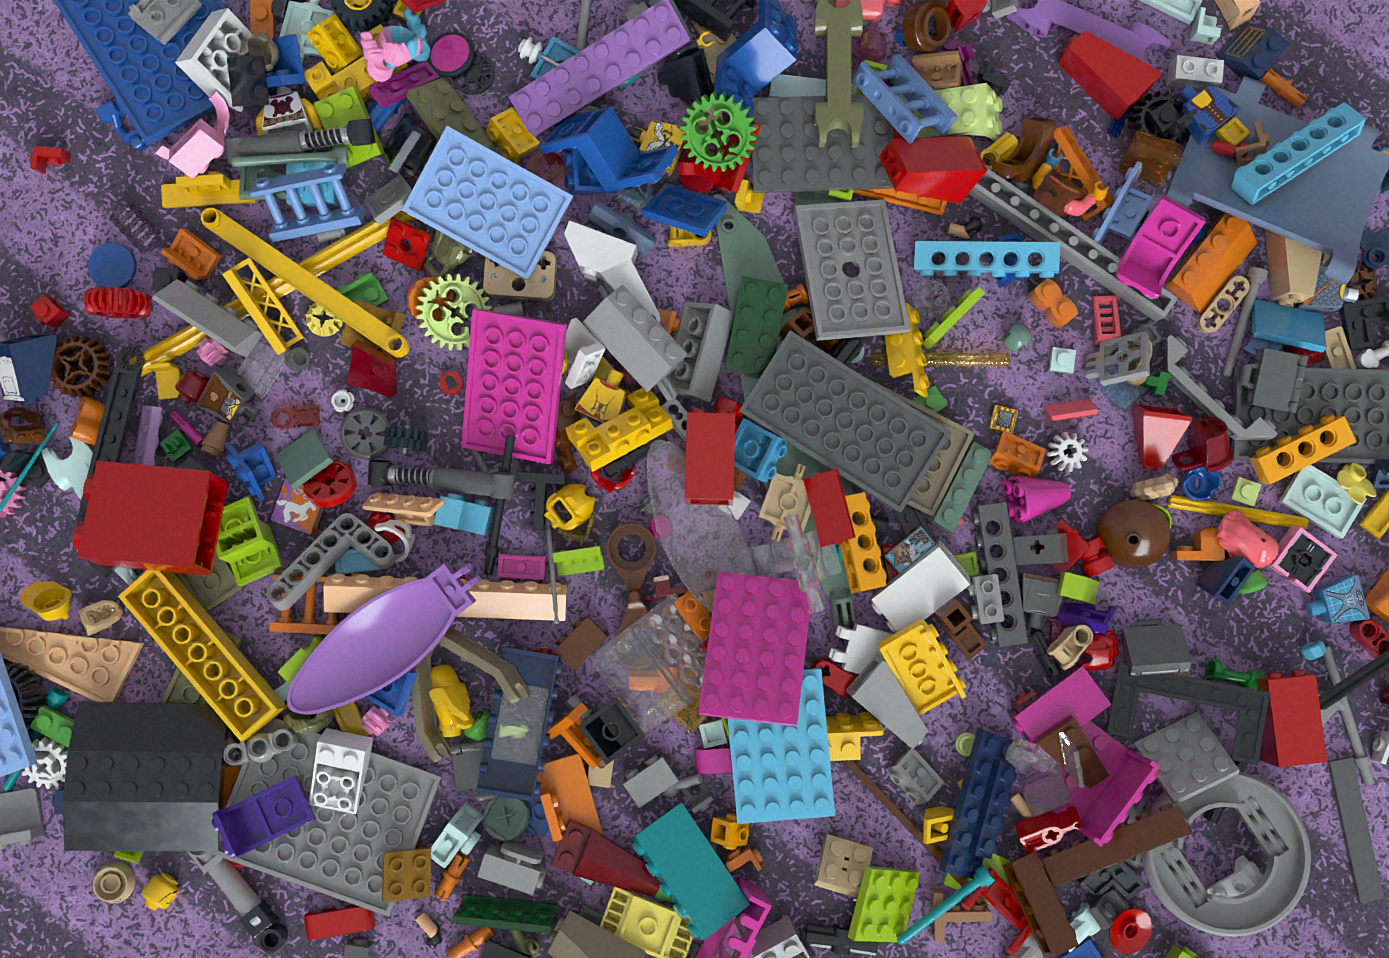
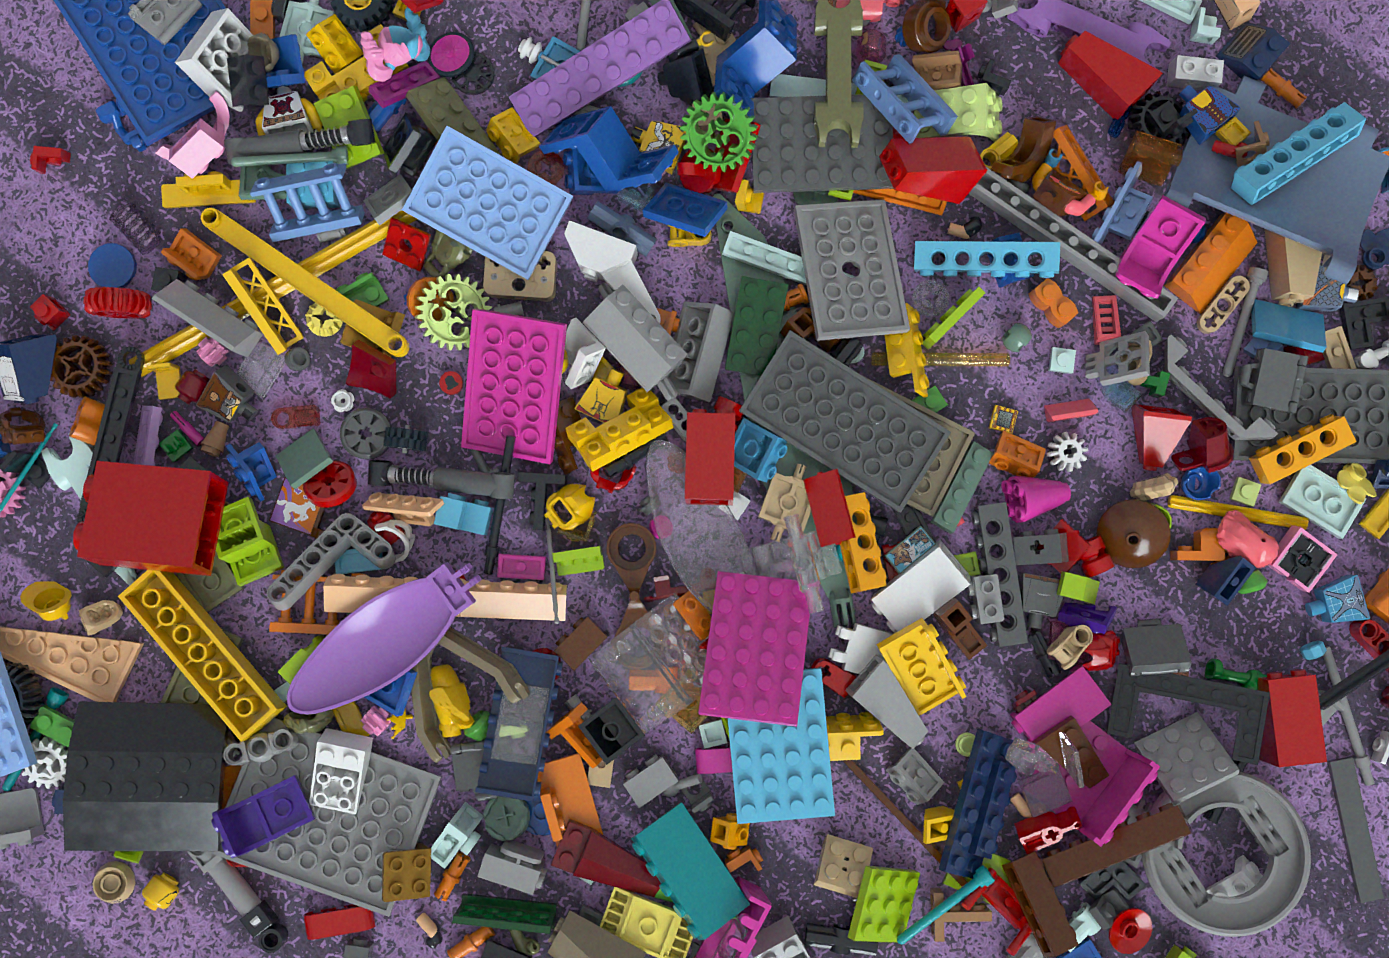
none -> yellow piece [386,709,413,739]
none -> light aqua plate [722,231,856,285]

